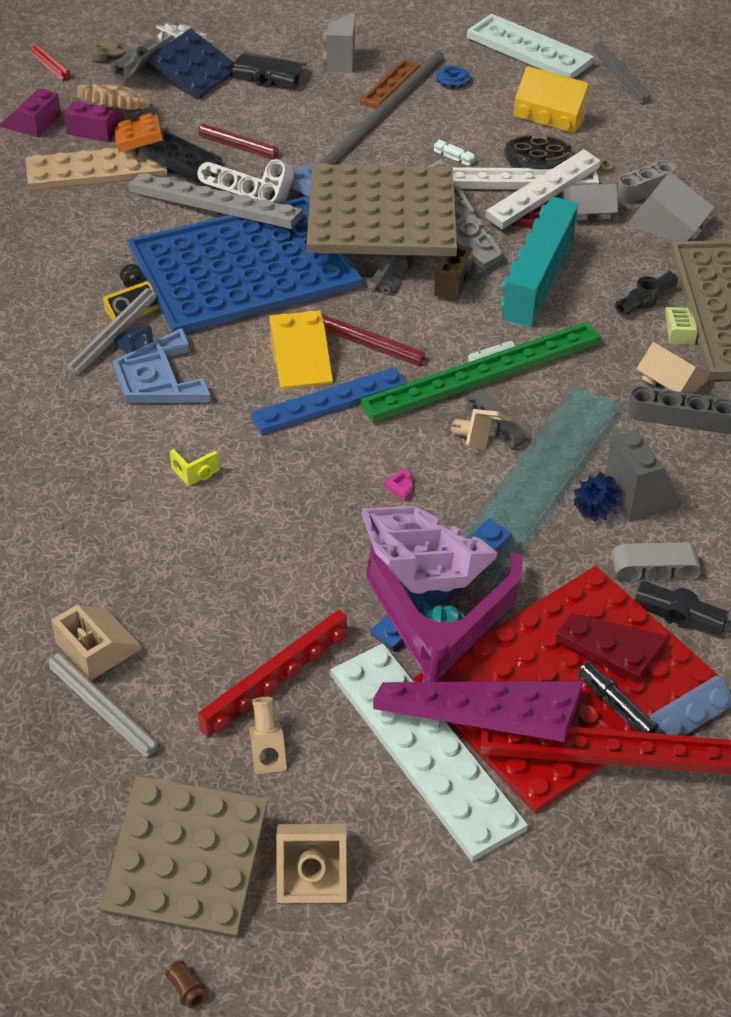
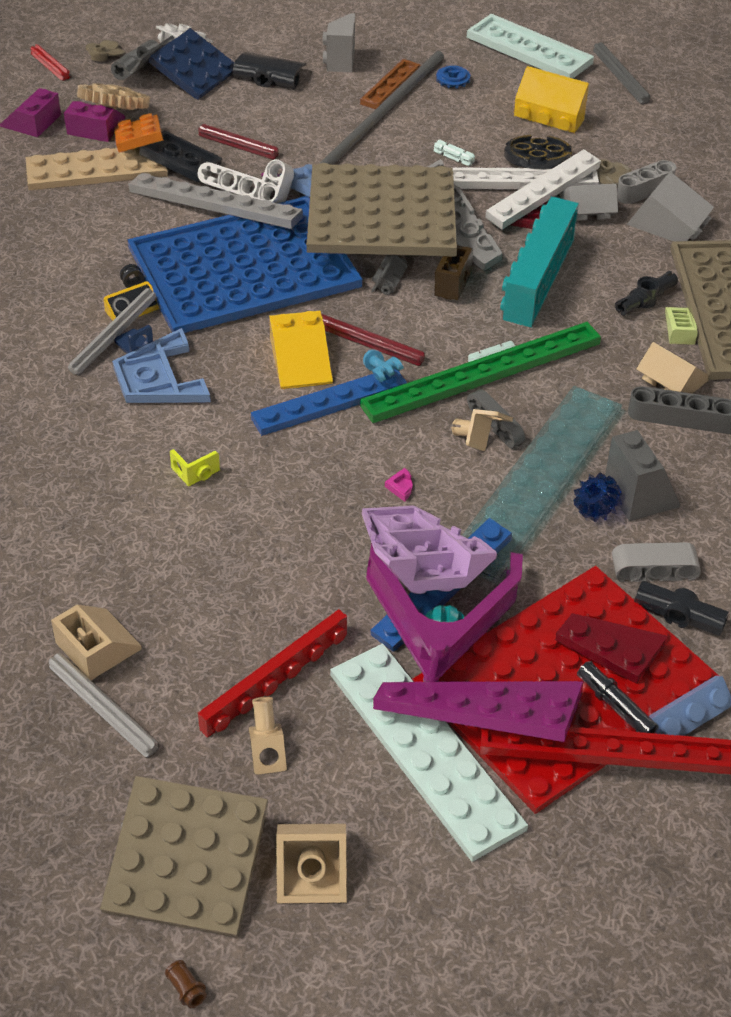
none -> dark azure hinge [363,350,404,382]

